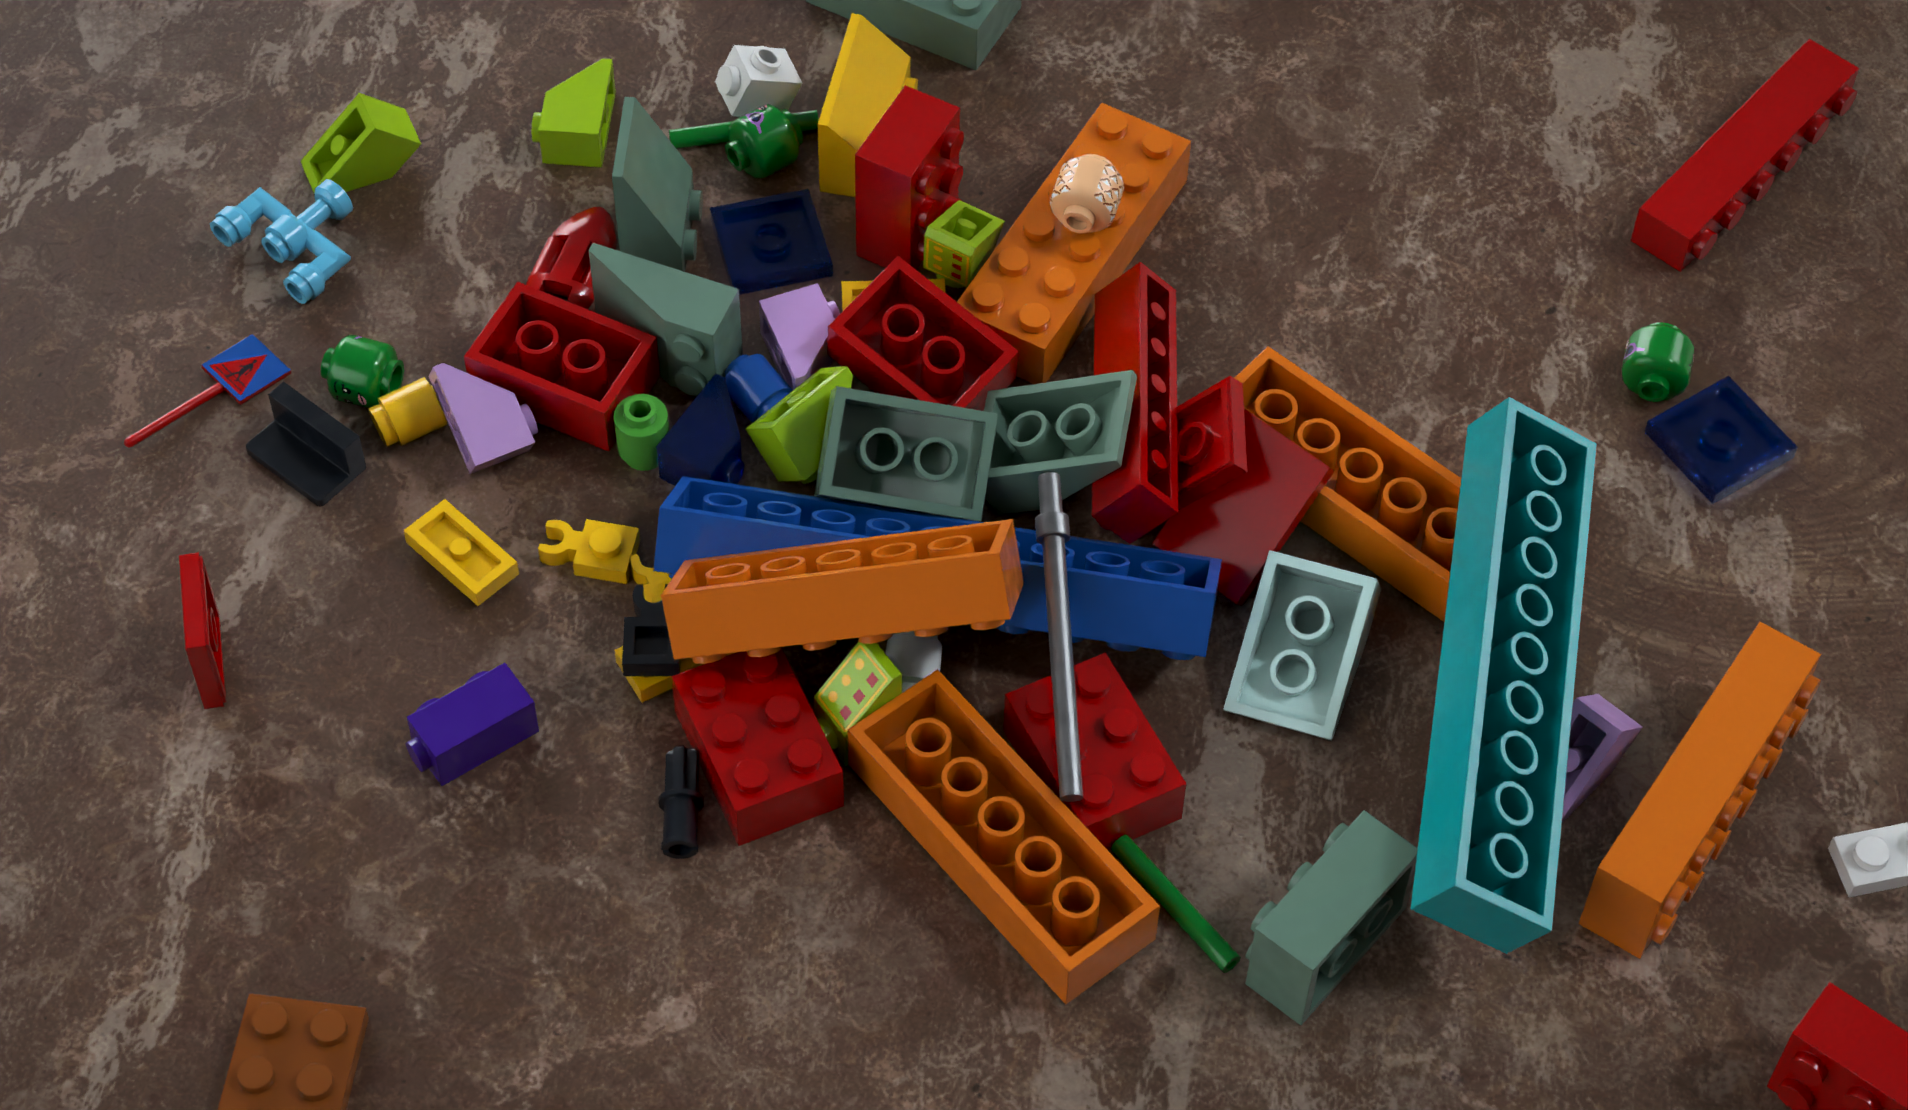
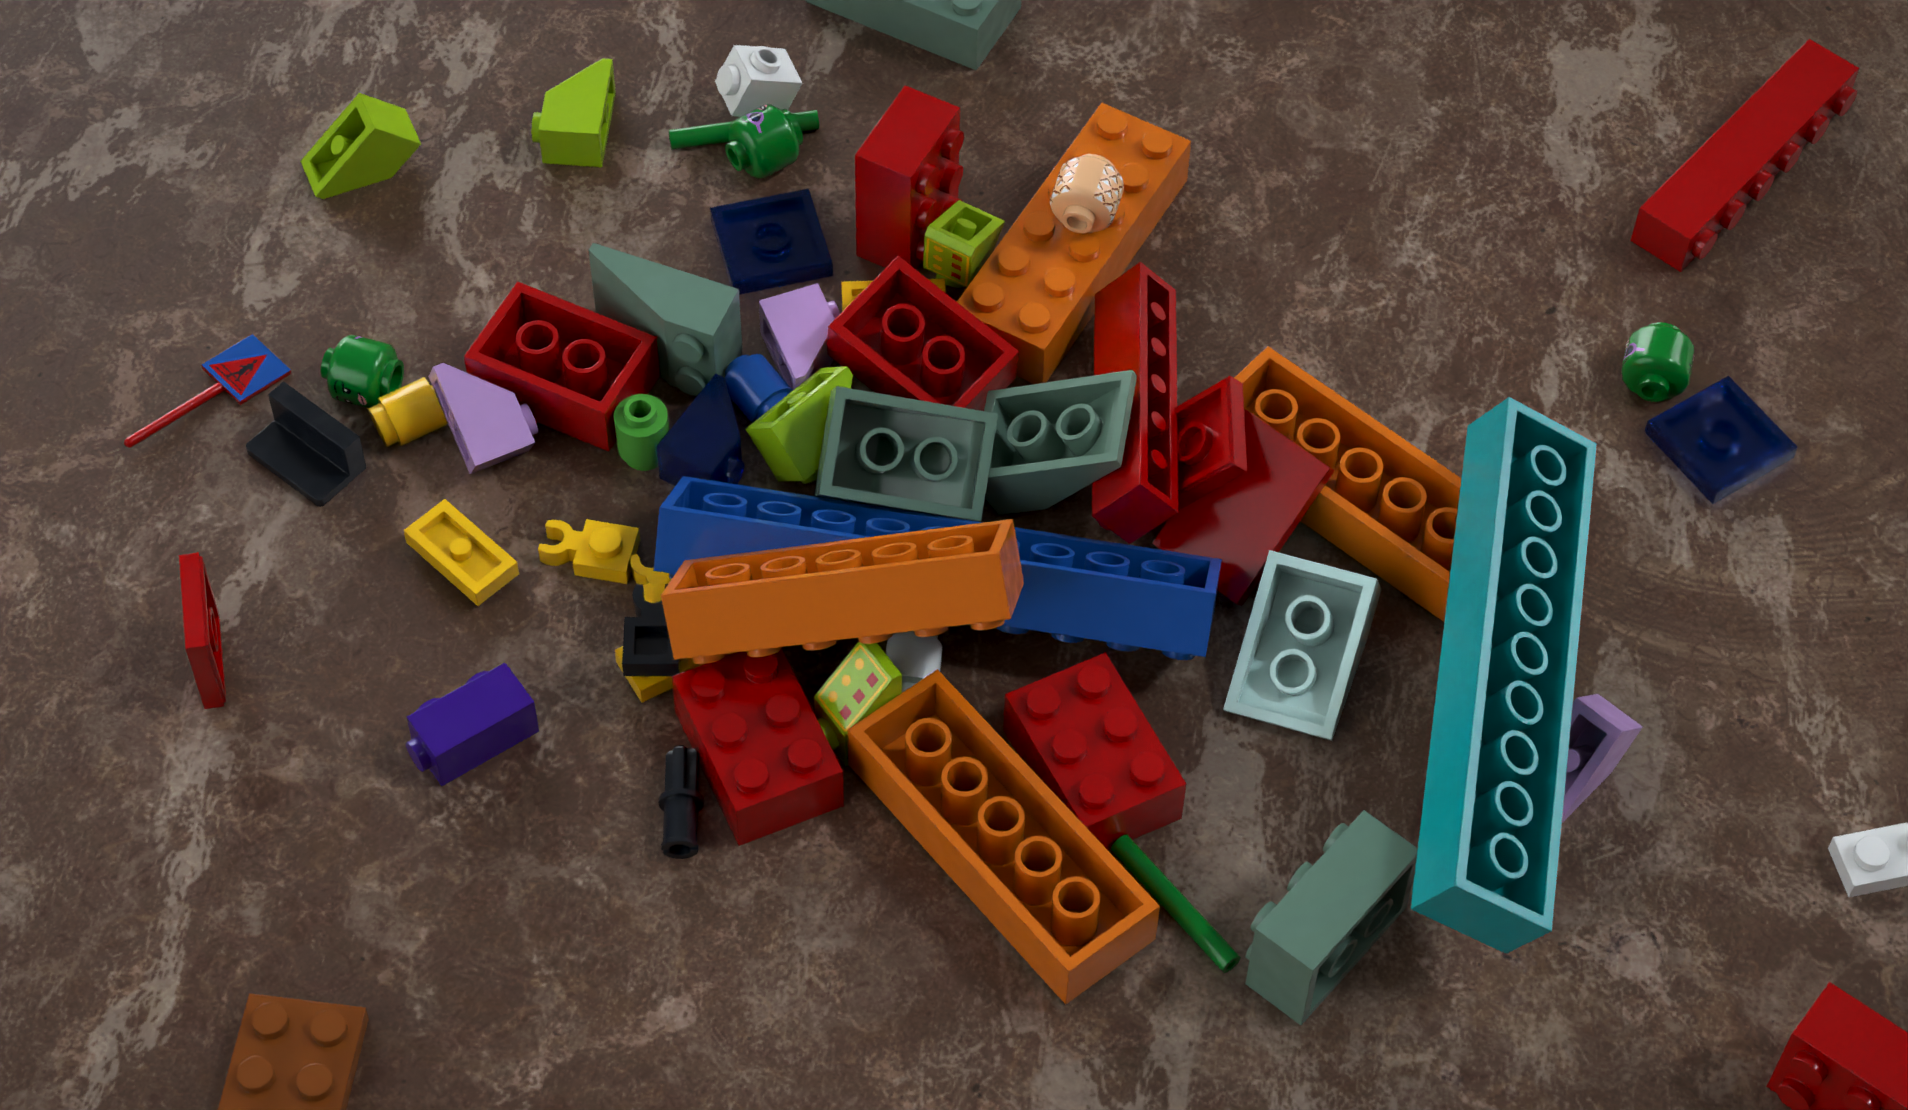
medium azure piece [210,179,353,304] -> none
red piece [526,207,617,309] -> none
sand green slope [612,97,703,272] -> none
yellow slope [818,13,918,197] -> none
flat silver bar [1035,472,1083,802] -> none
orange brick [1578,622,1821,959] -> none

